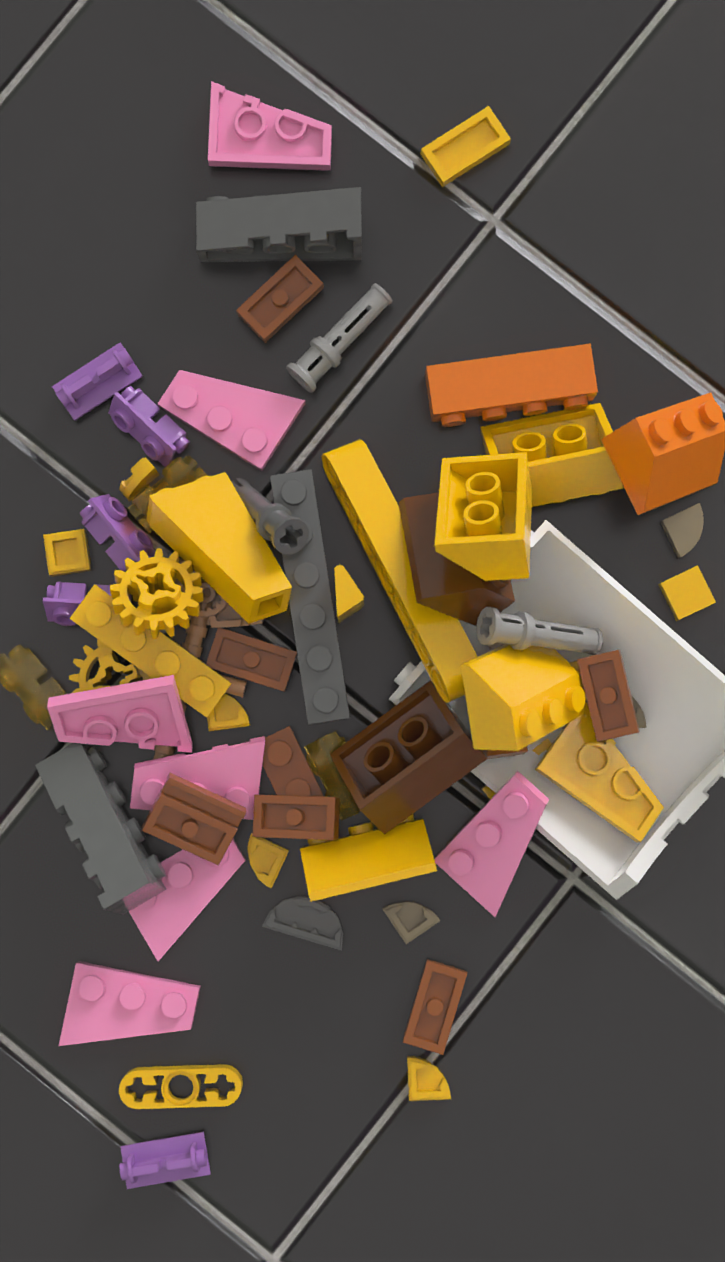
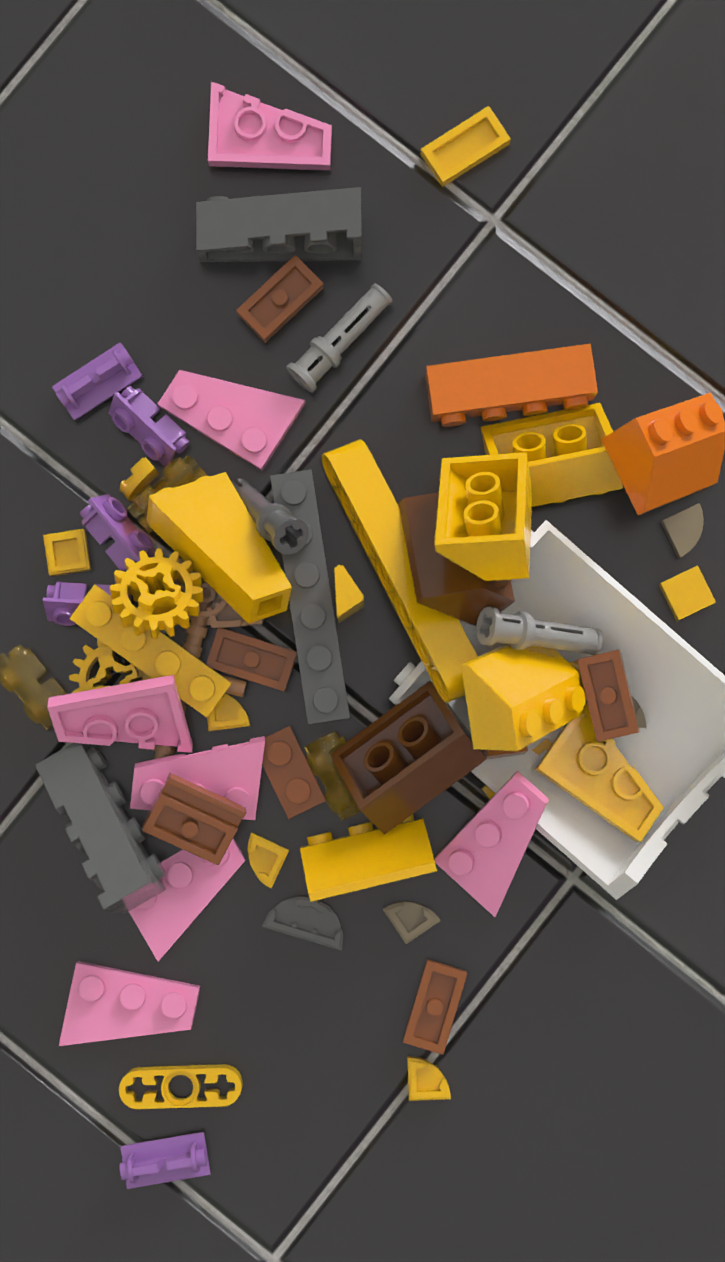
dark orange plate [253,795,340,840] -> none

